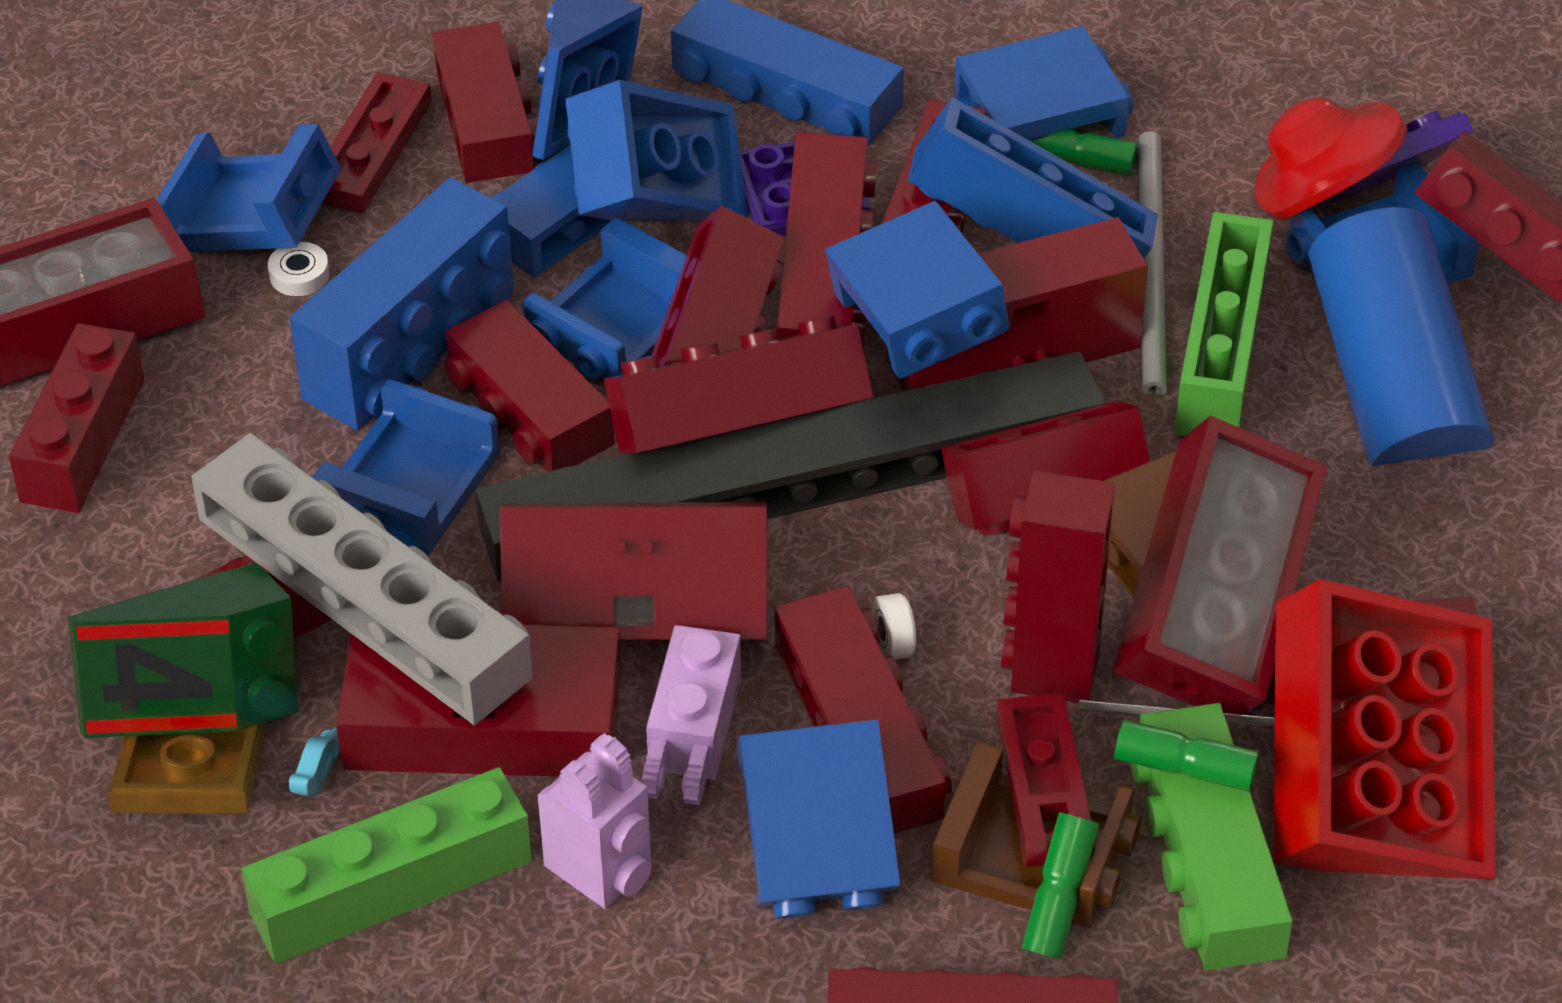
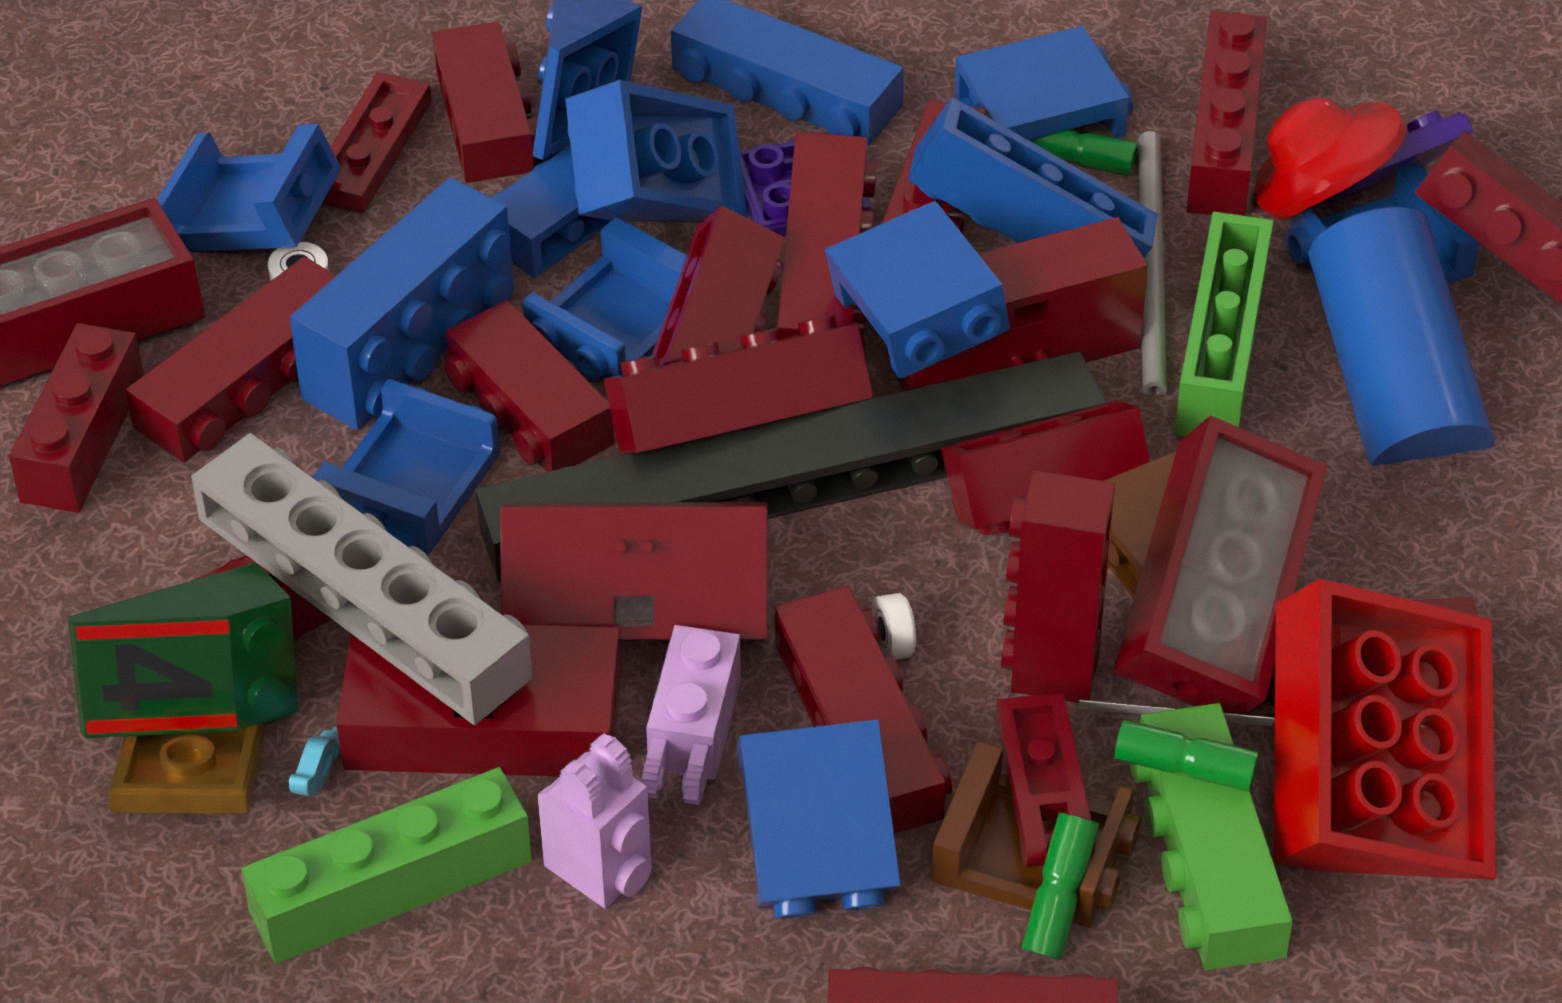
none -> dark red brick [125,256,336,463]
none -> dark red brick [1186,11,1267,216]

